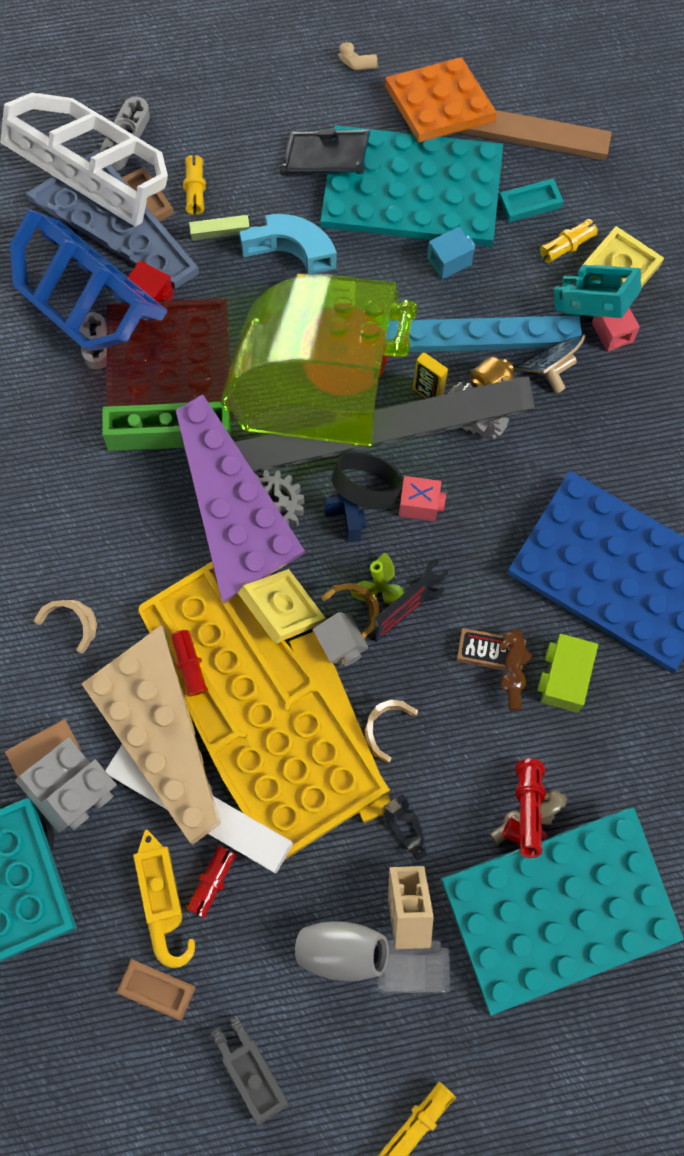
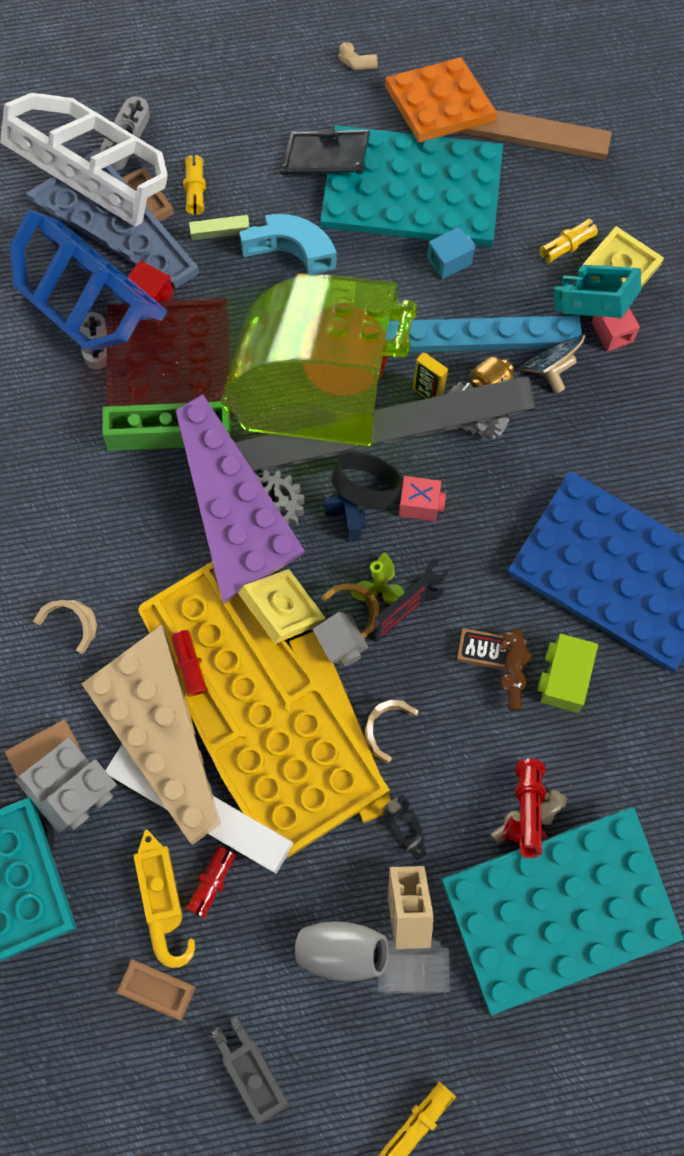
teal tile [499,178,564,223] -> none

